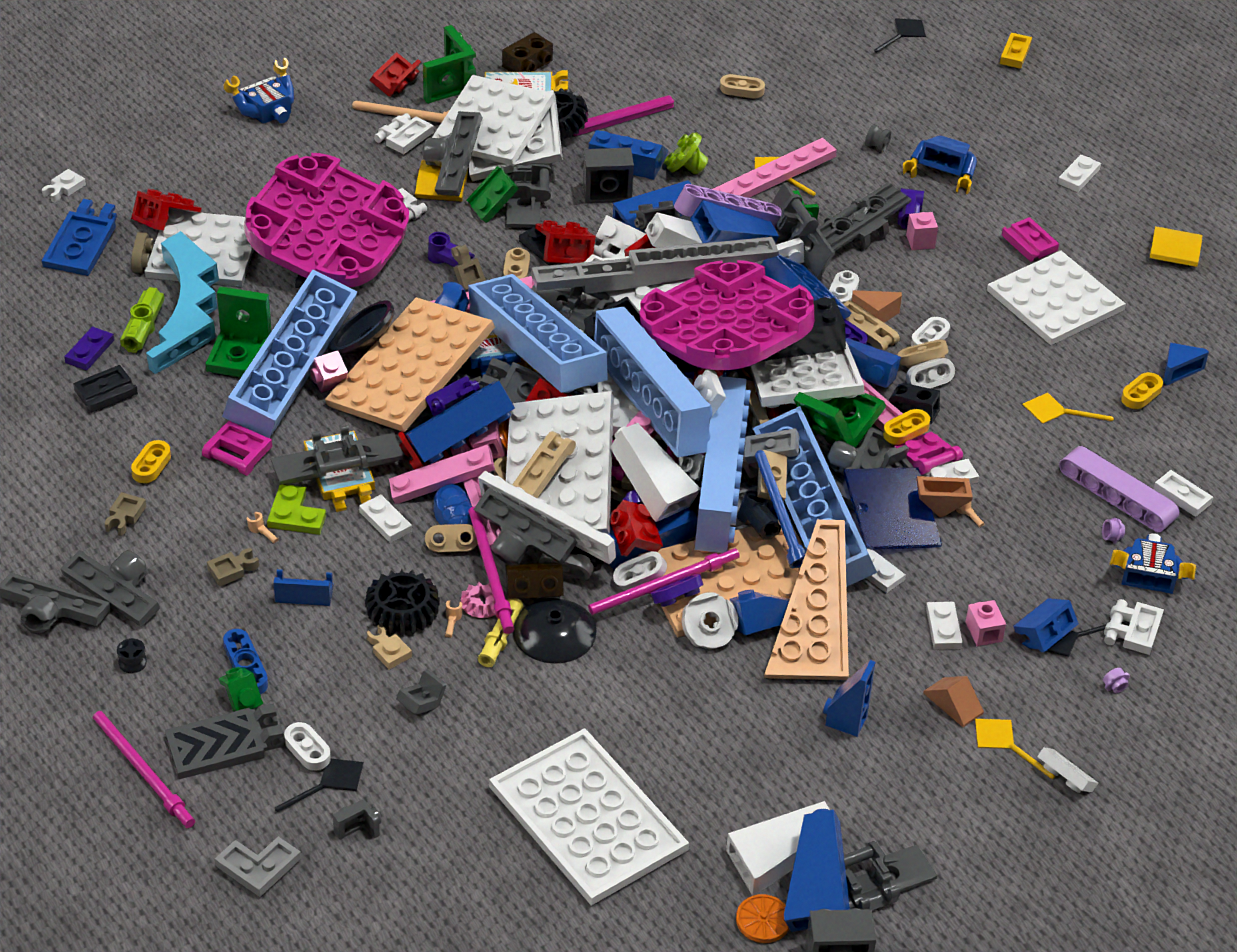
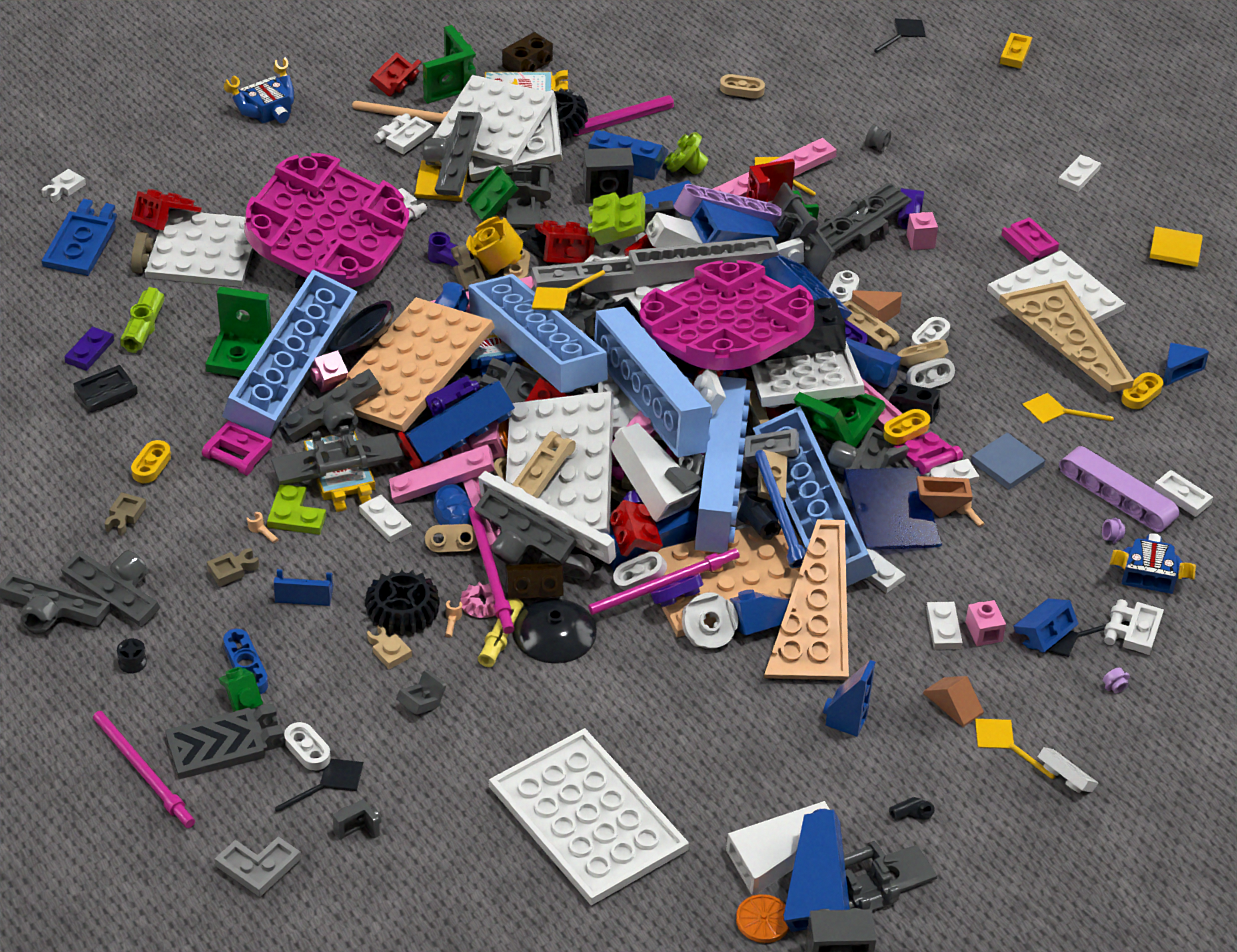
medium azure arch [146,231,219,374] -> none
blue torso [903,136,977,195] -> none
none -> dark grey plate [280,369,382,442]
none -> yellow brick [466,216,523,275]
none -> yellow piece [532,270,605,311]
none -> lime plate [588,192,645,246]
none -> dark grey tile [664,467,702,493]
none -> red bracket [747,159,795,202]
none -> black arm [889,797,935,821]
none -> sand blue tile [971,433,1045,490]
none -> tan wing [999,280,1134,393]

